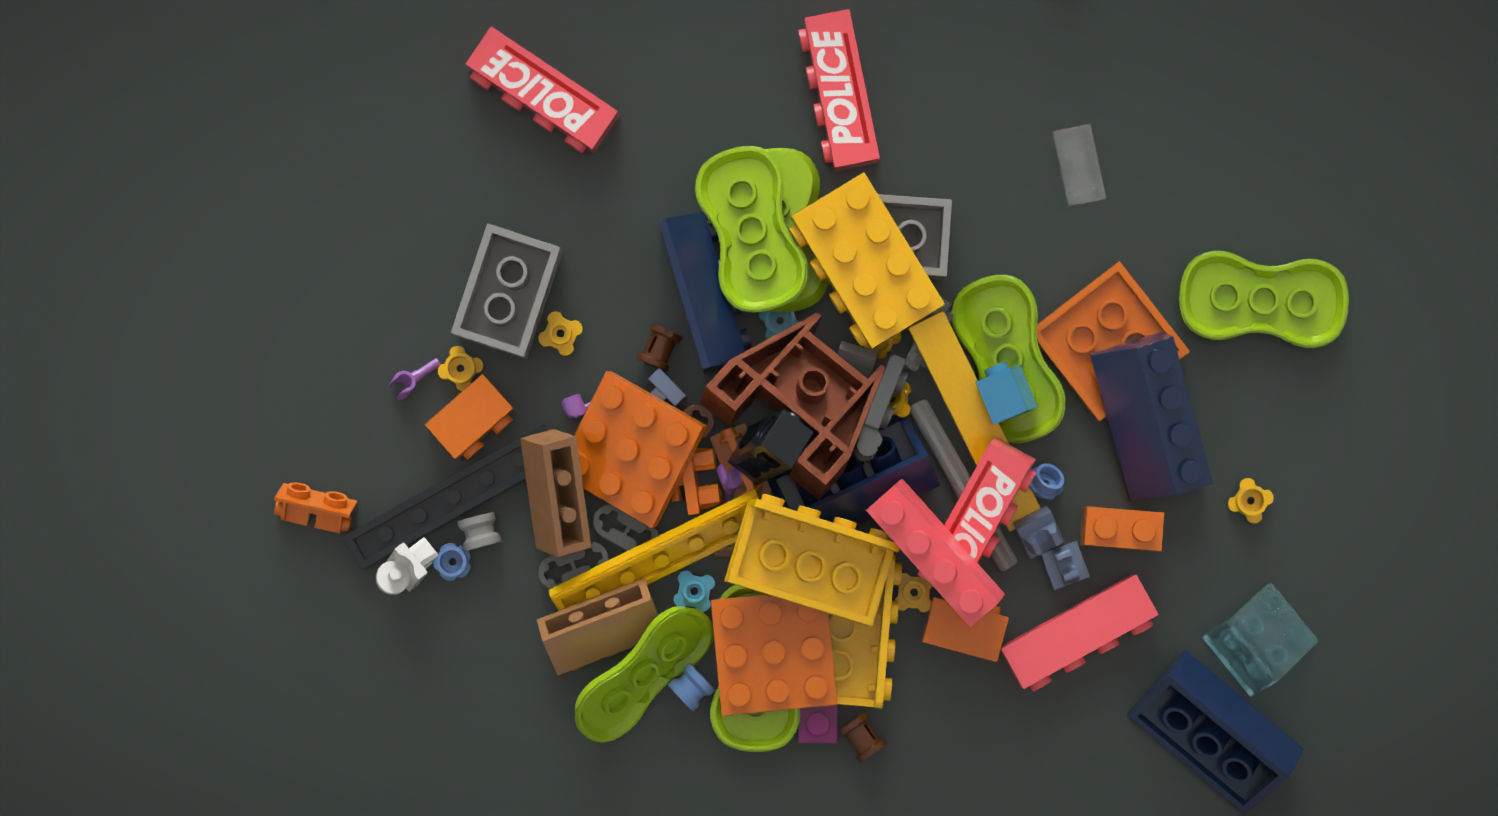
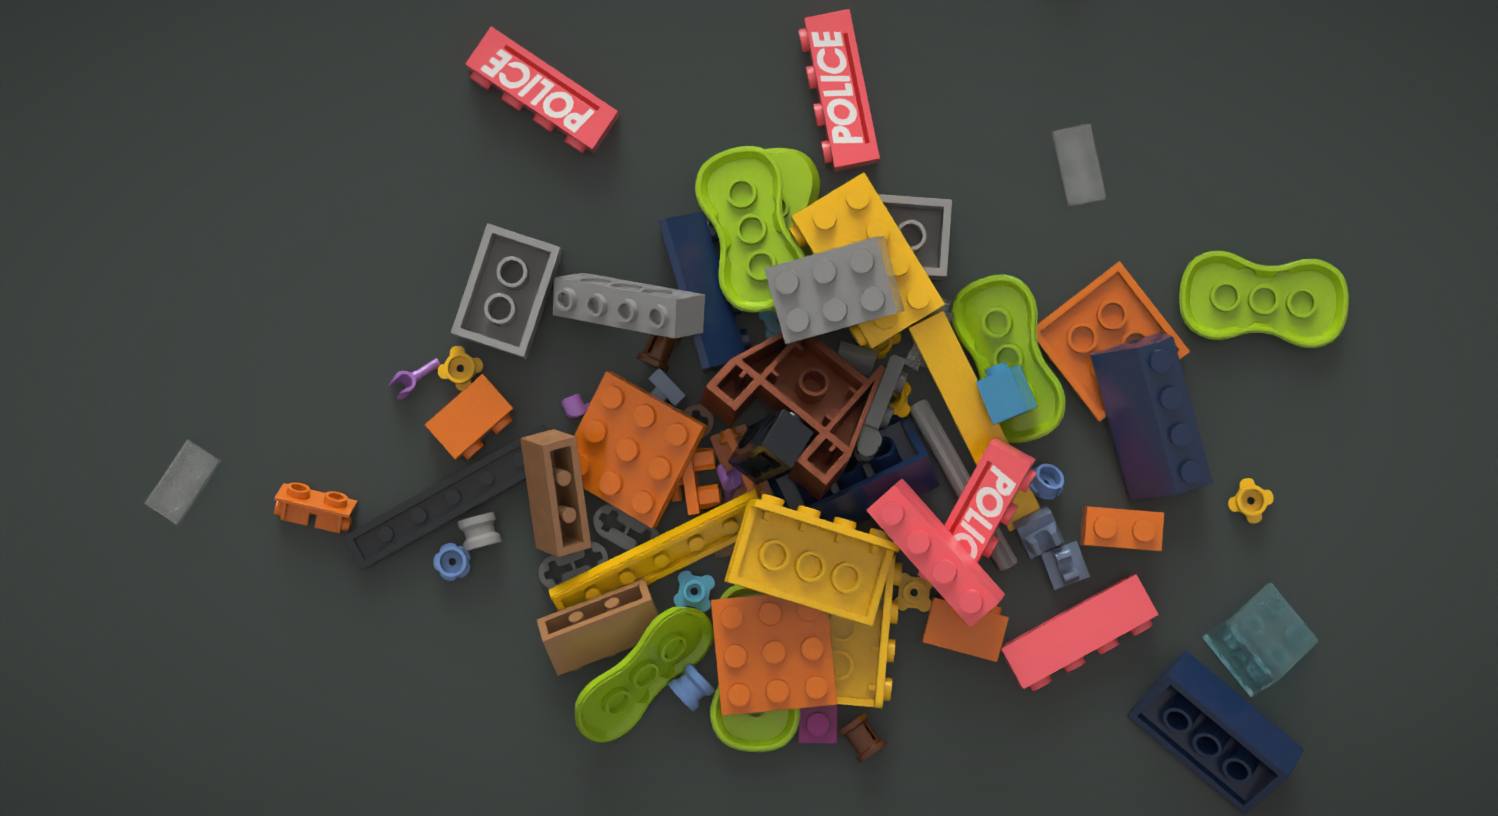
white hips [376,537,438,595] -> none
yellow plate [538,311,583,356] -> none
none -> clear plate [144,439,221,525]
none -> light grey brick [553,273,705,339]
none -> light grey brick [764,236,905,344]

